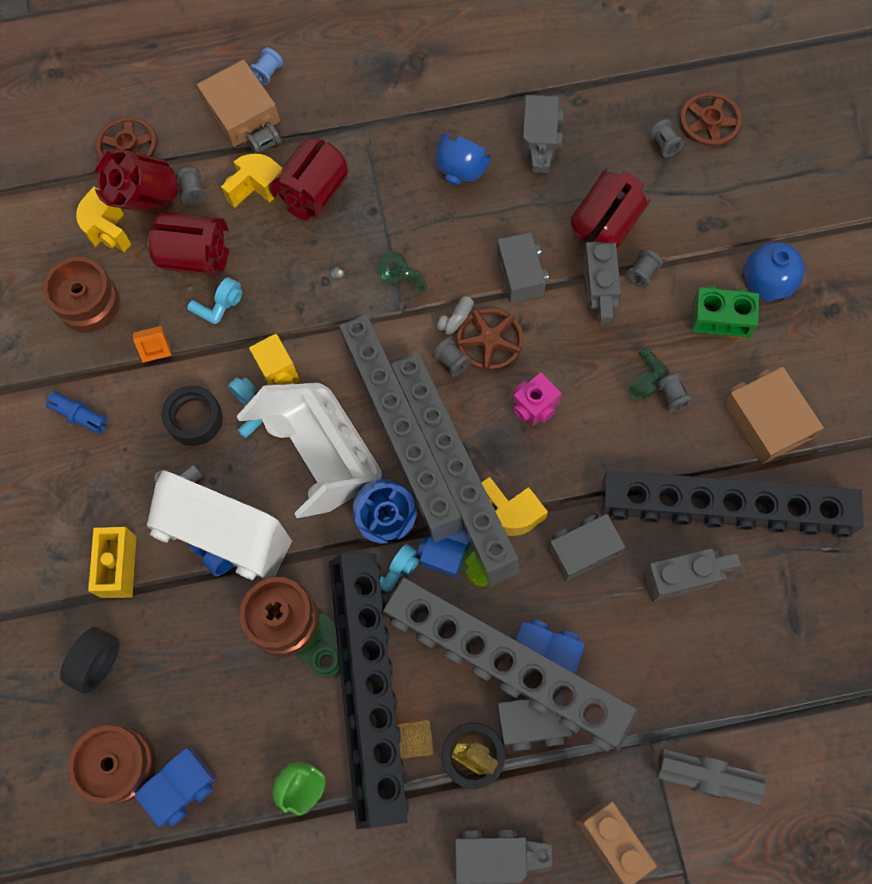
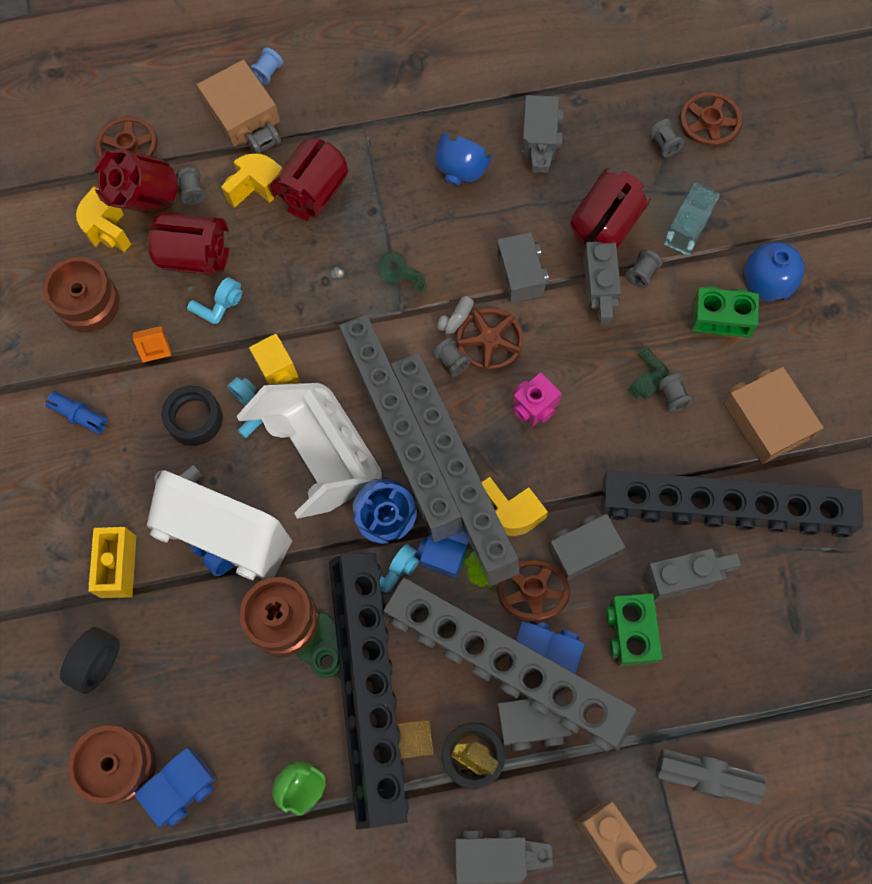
none -> copper wheel [497,560,570,624]
none -> green brick [606,594,662,666]
none -> clear light blue brick [664,182,721,256]

